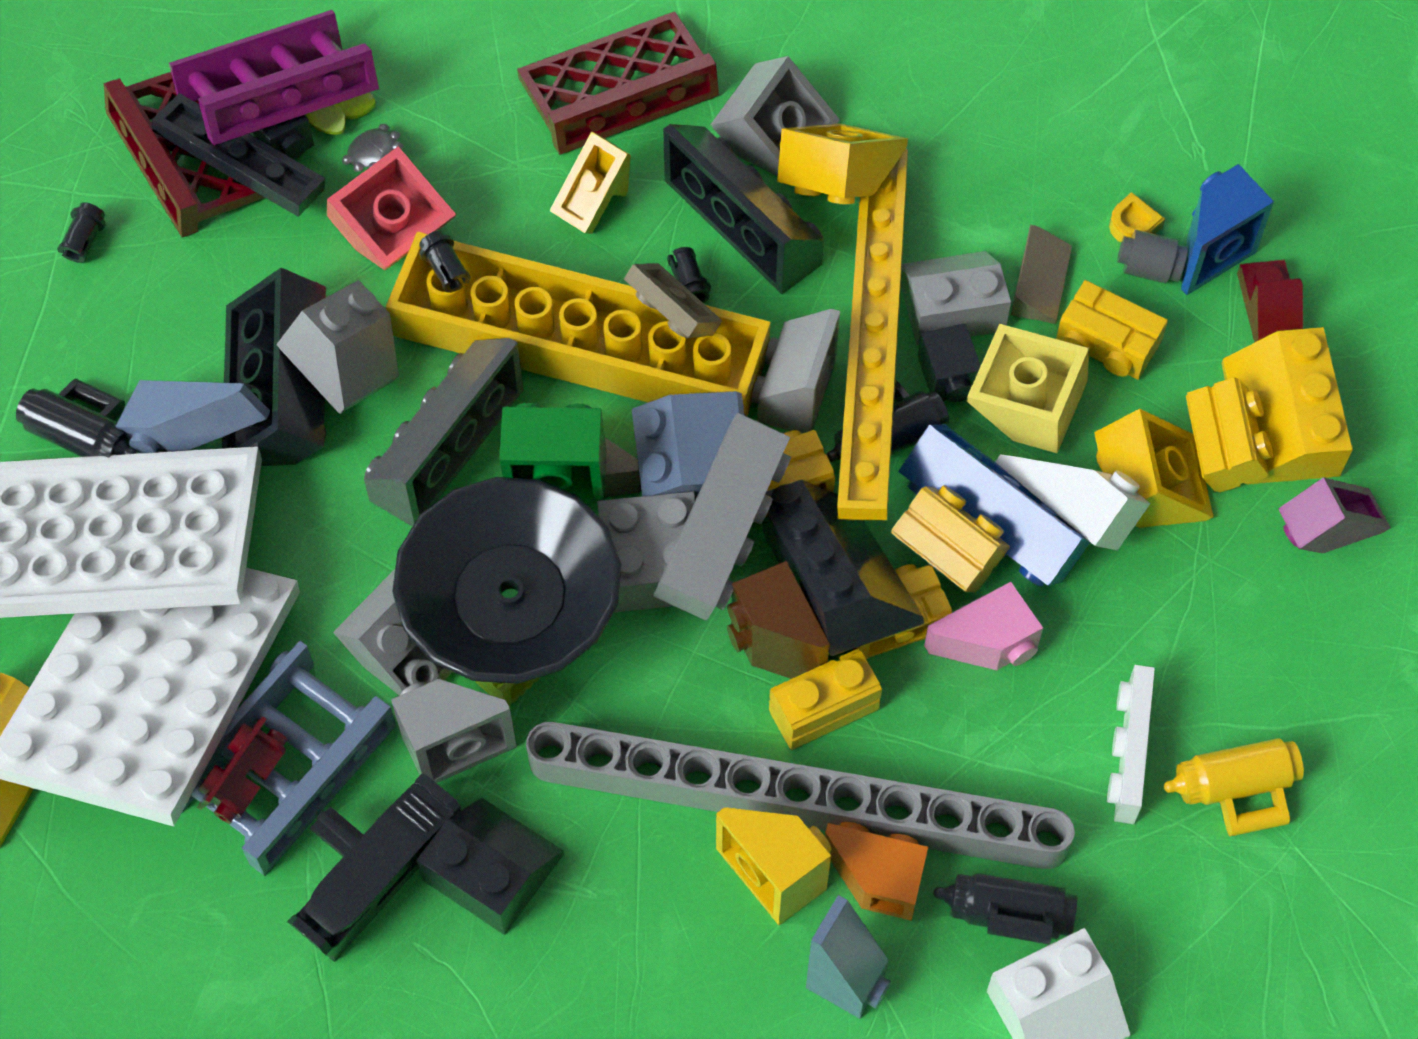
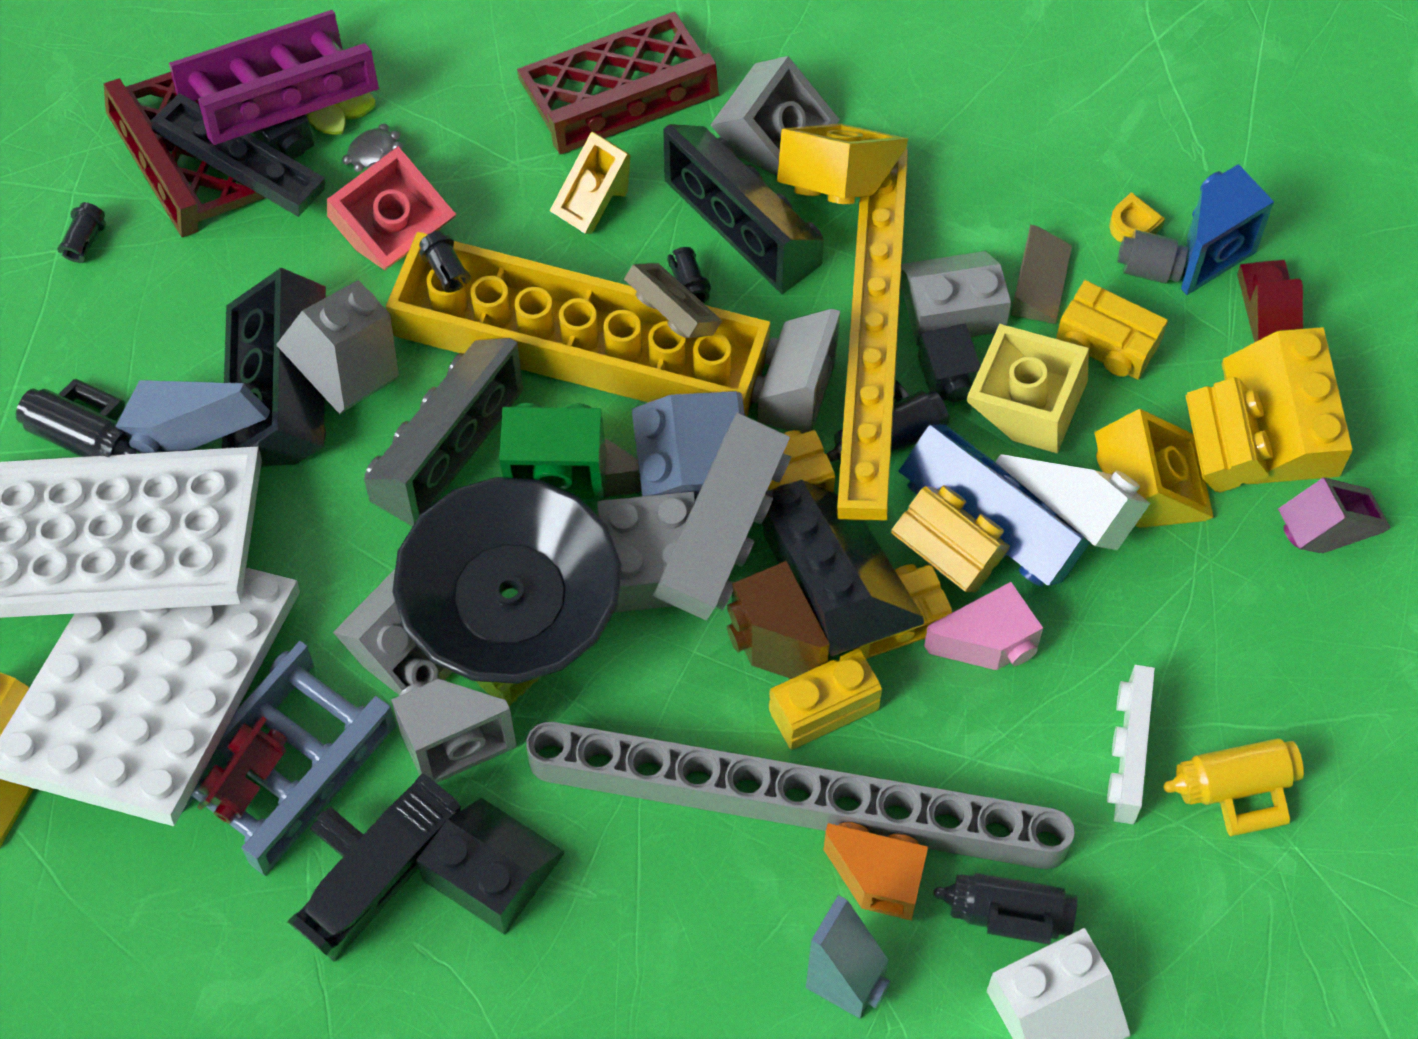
yellow slope [716,807,831,925] -> none

